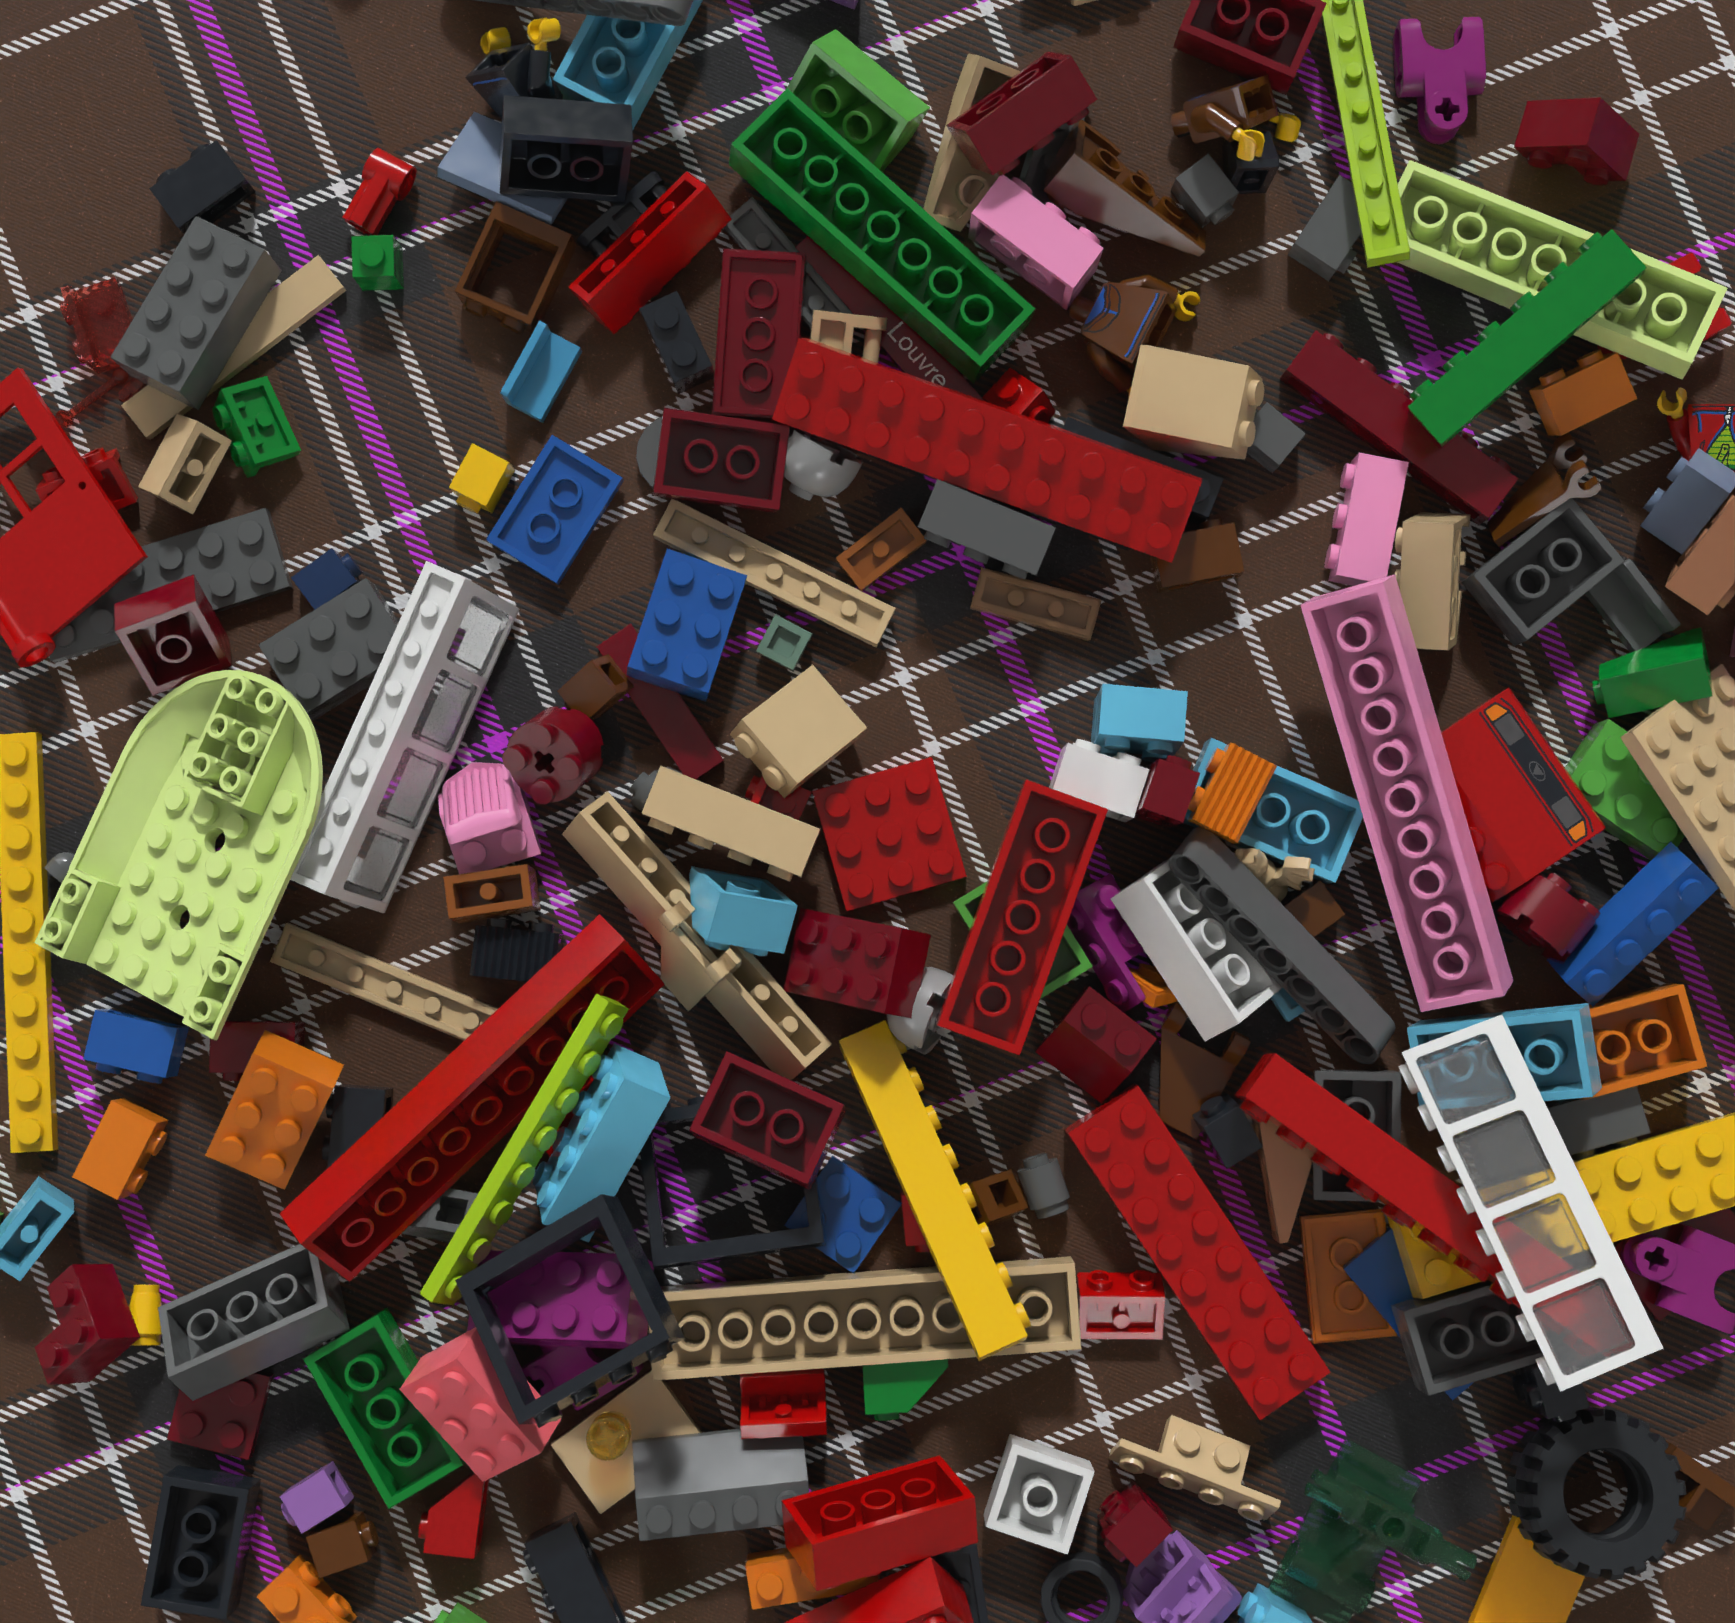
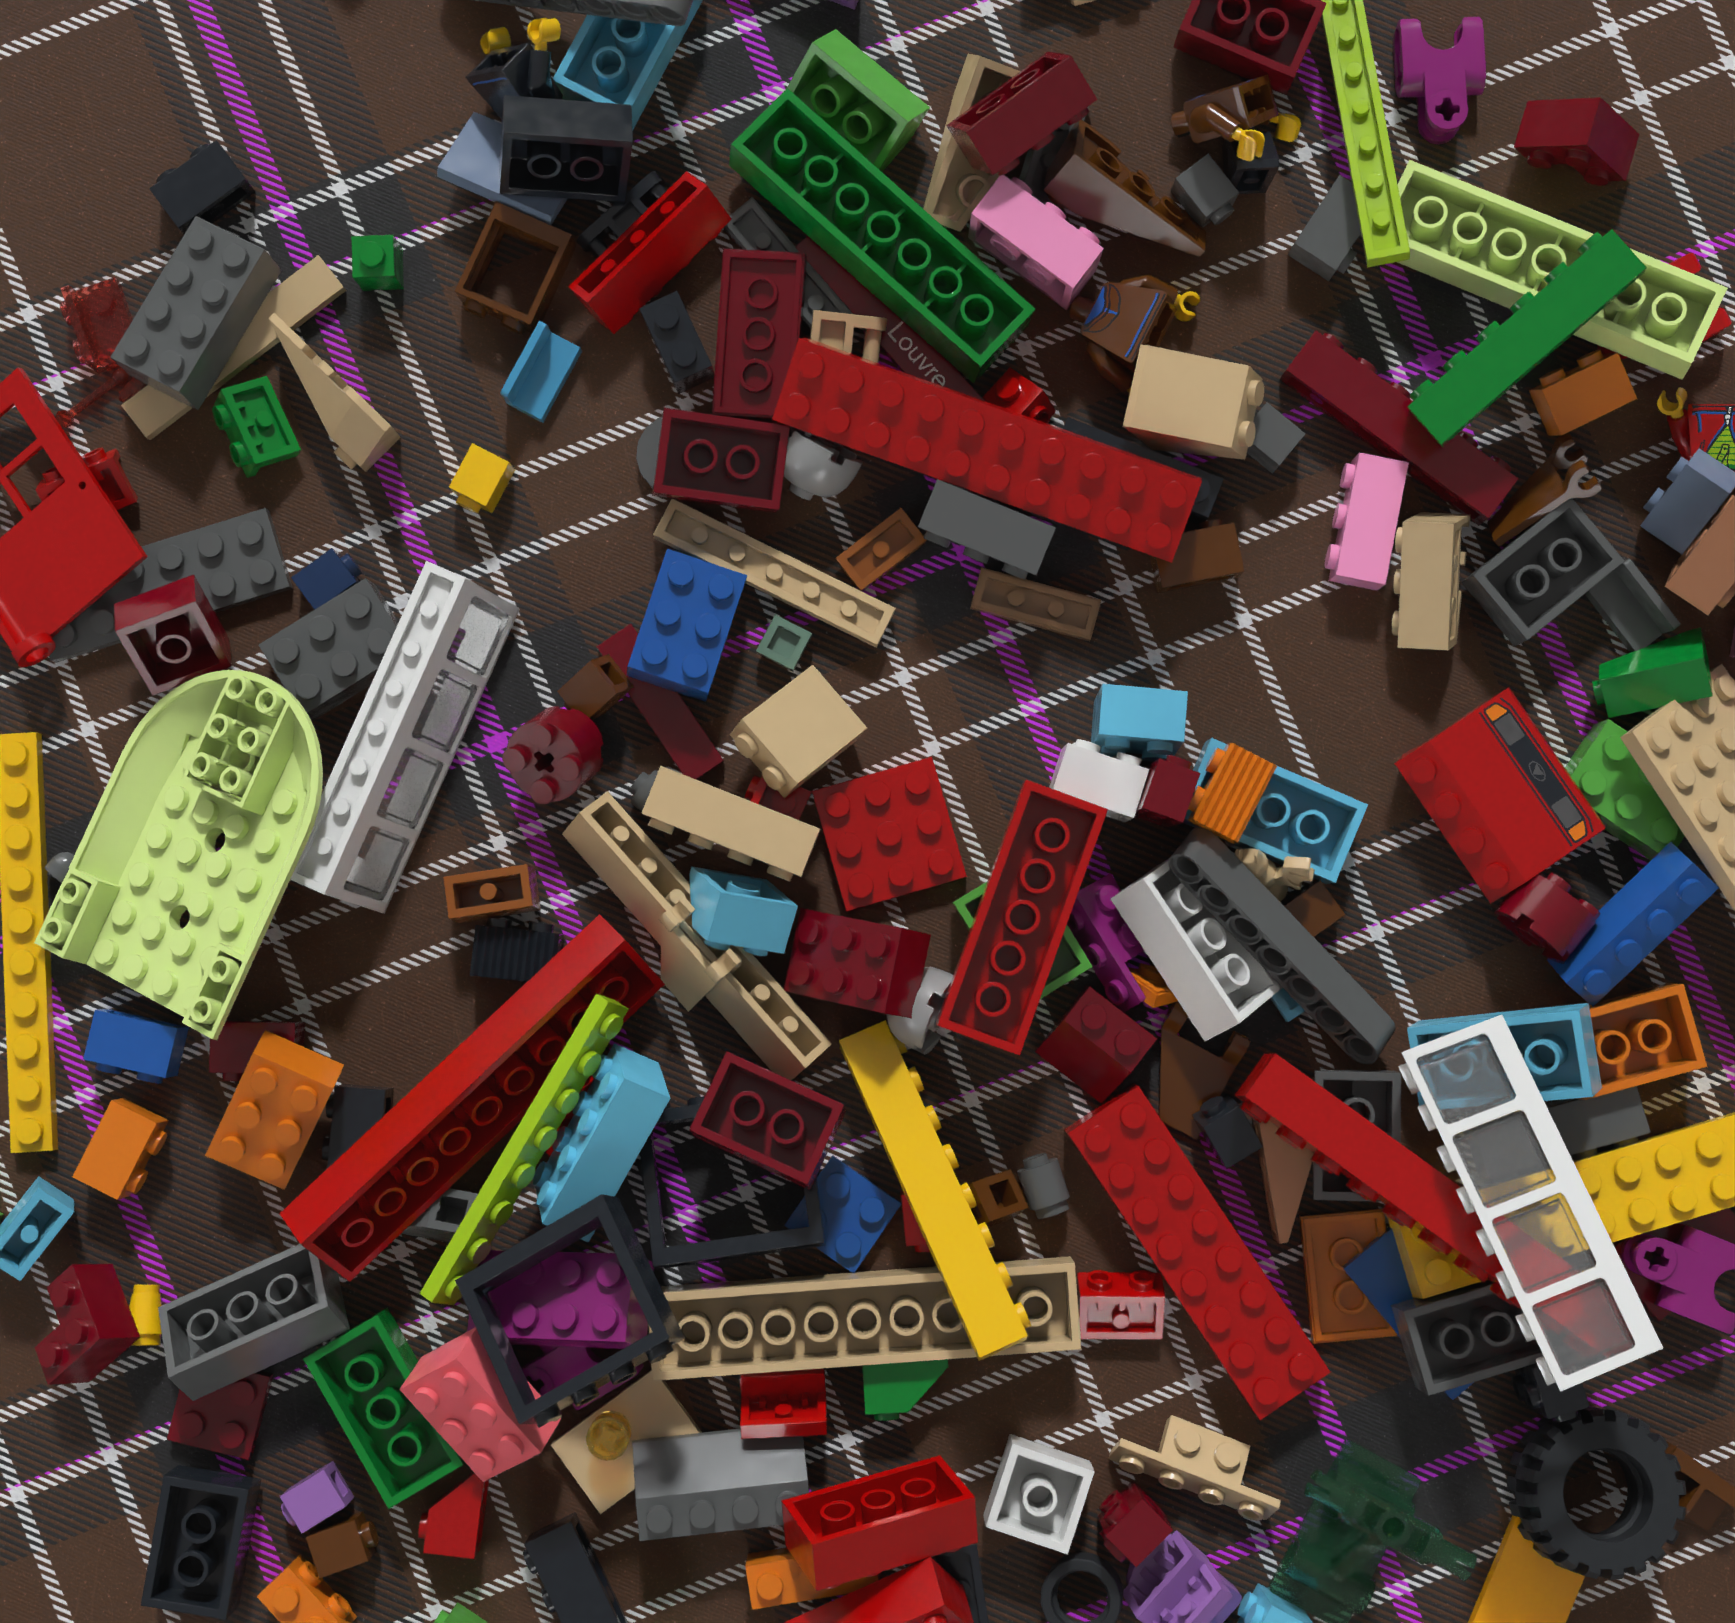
tan brick [138,414,232,514] -> none
tan tile [270,923,499,1041] -> none
red piece [342,148,417,236] -> none
bright pink piece [437,762,542,874] -> none
blue plate [486,435,624,585] -> none
bright pink brick [1300,575,1513,1012] -> none
none -> tan wedge [268,313,400,472]

